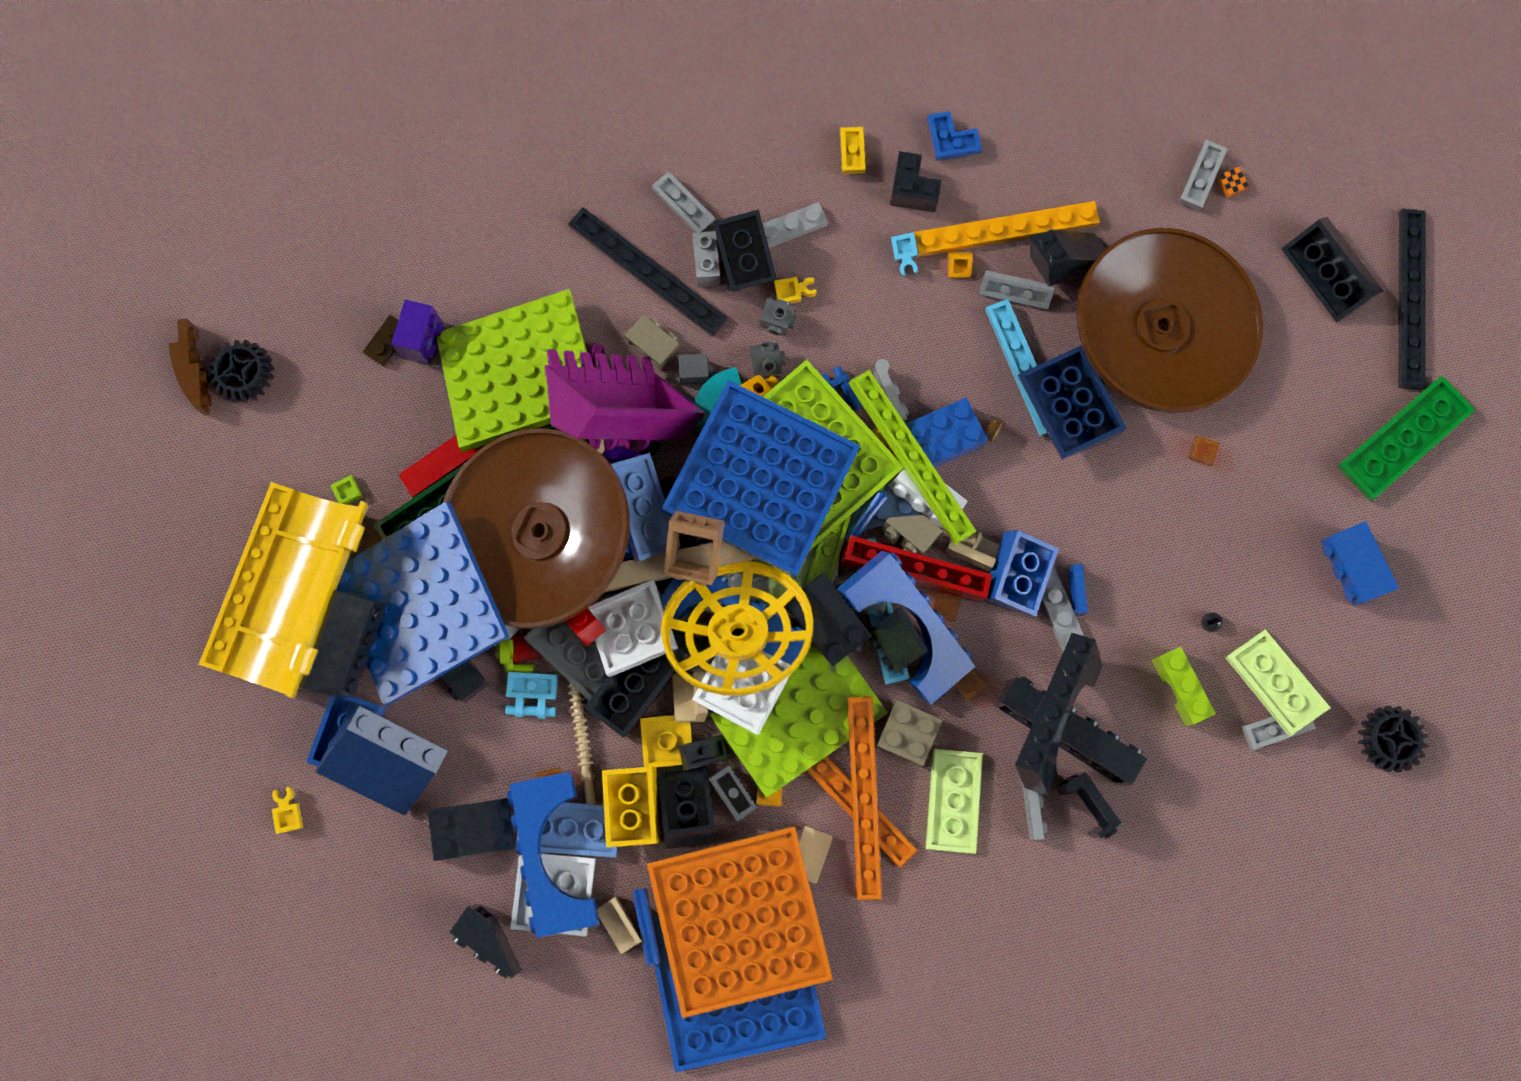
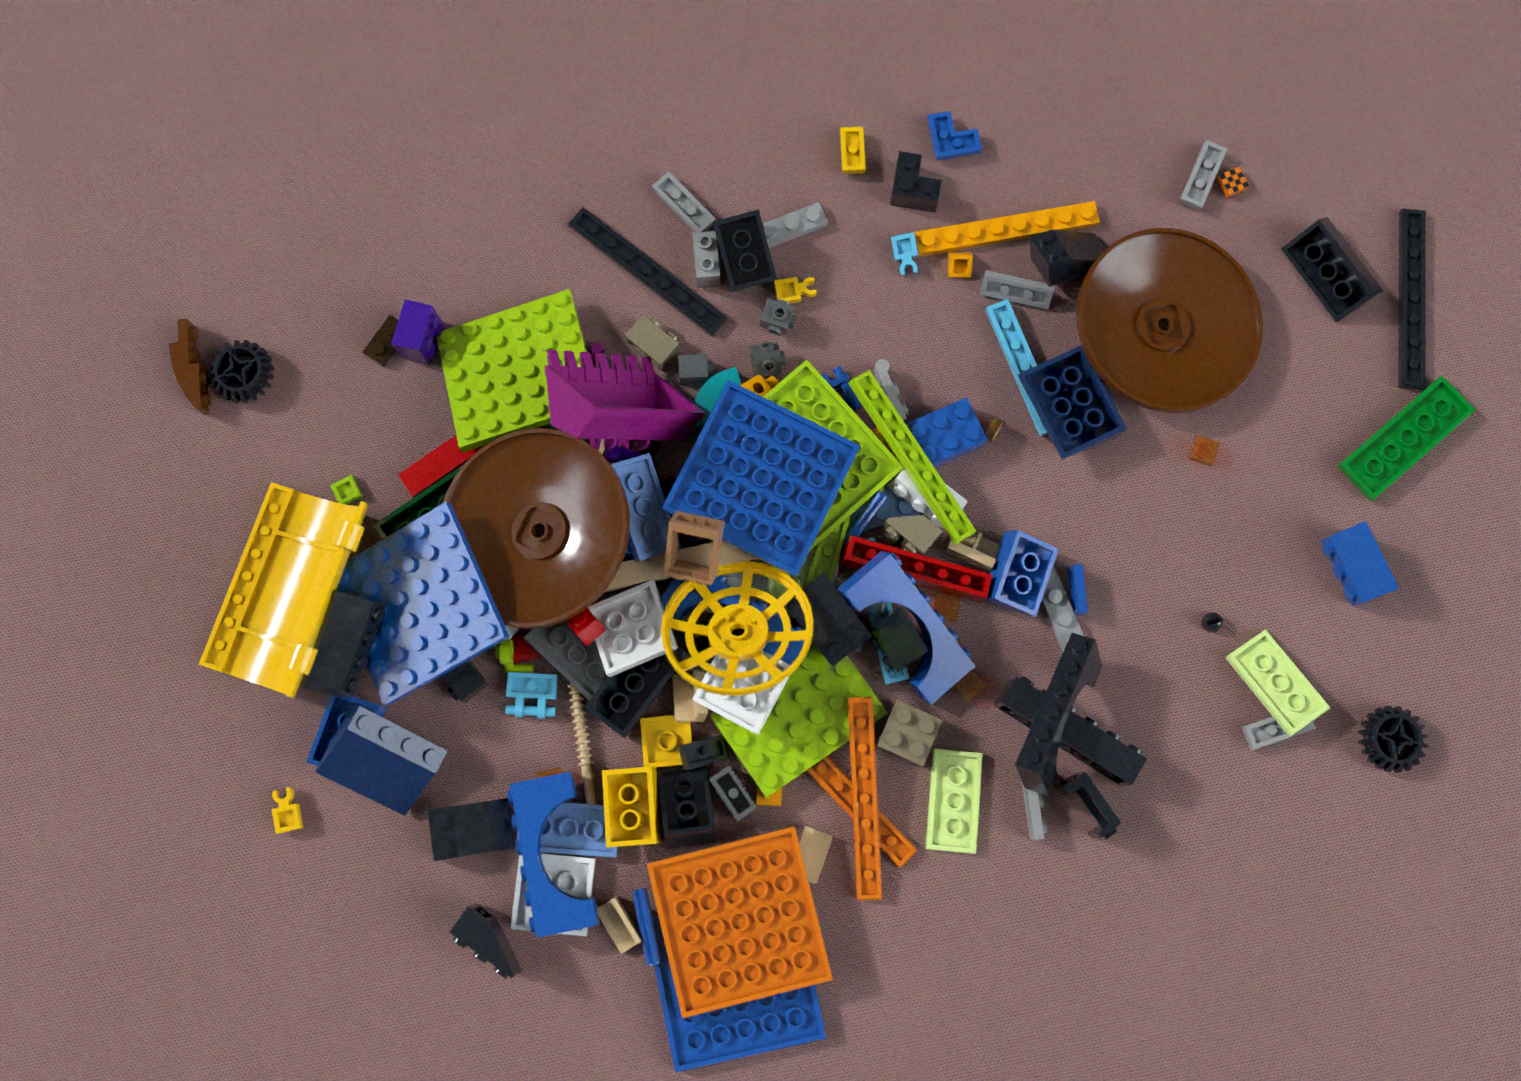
lime arch [1151,647,1216,726] -> none

